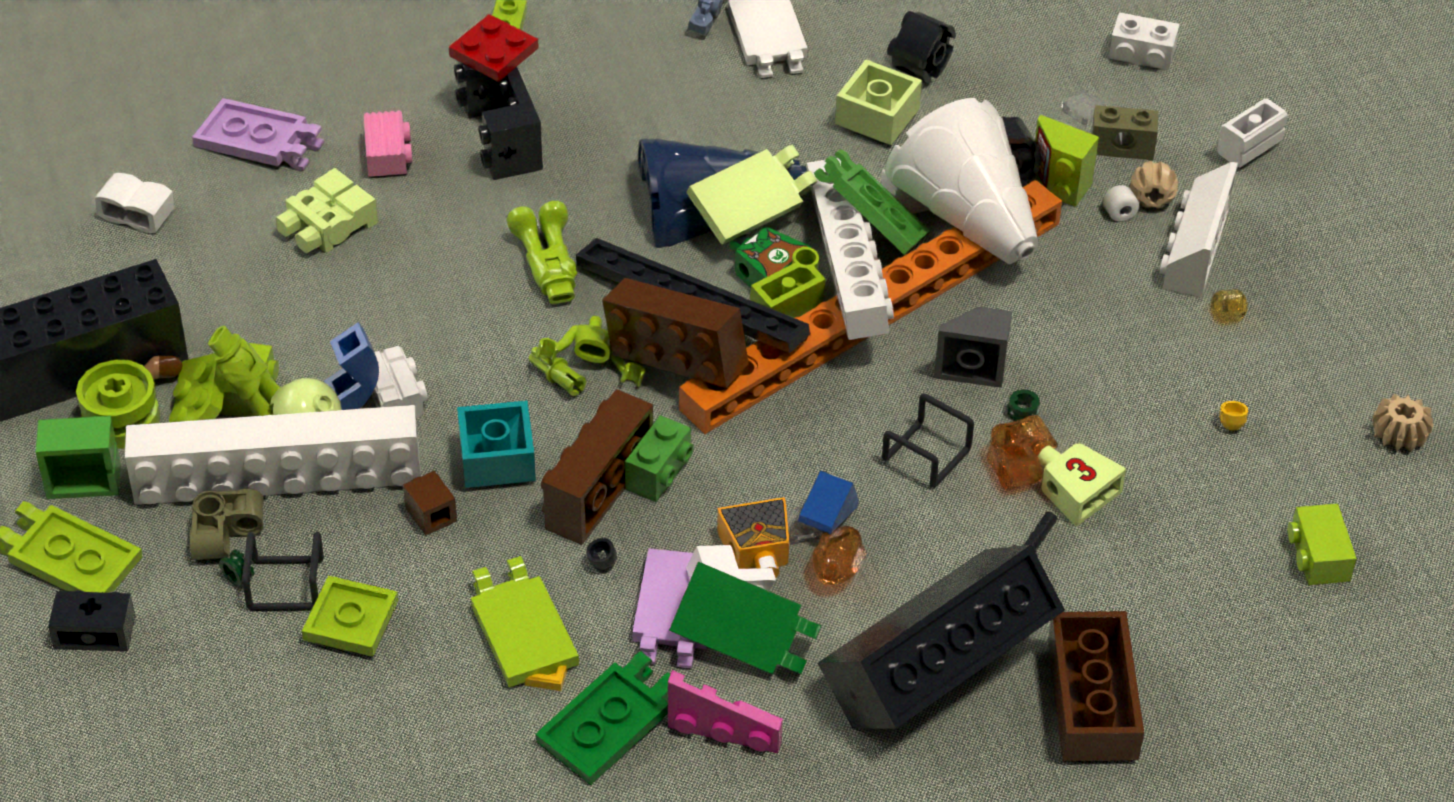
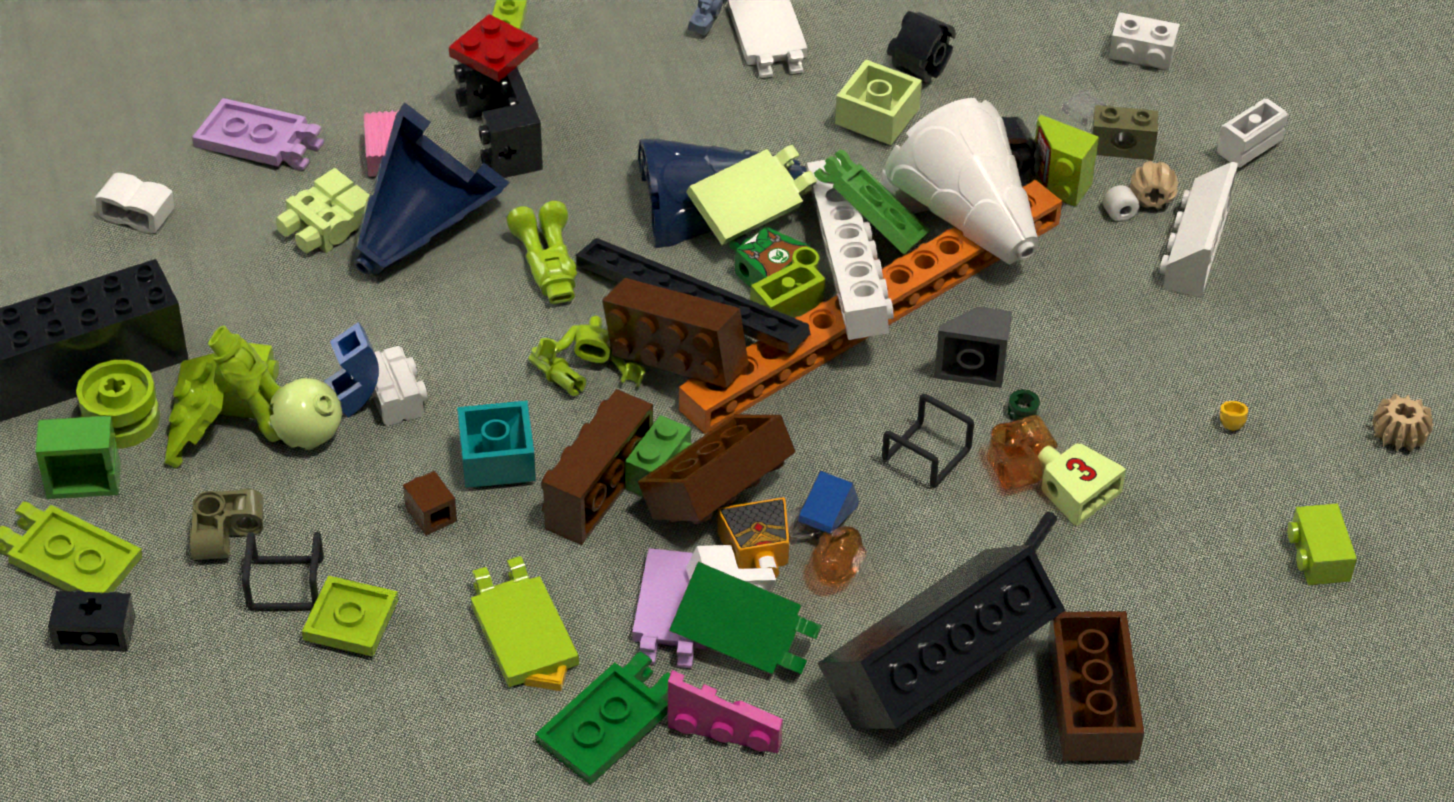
white brick [125,405,420,505] -> none
reddish brown arm [144,356,183,381] -> none
dark green bush [219,549,255,587] -> none
black hinge [586,538,617,571] -> none
clear yellow piece [1210,289,1248,323] -> none
none -> dark blue cone [352,103,510,275]
none -> reddish brown brick [637,414,796,524]

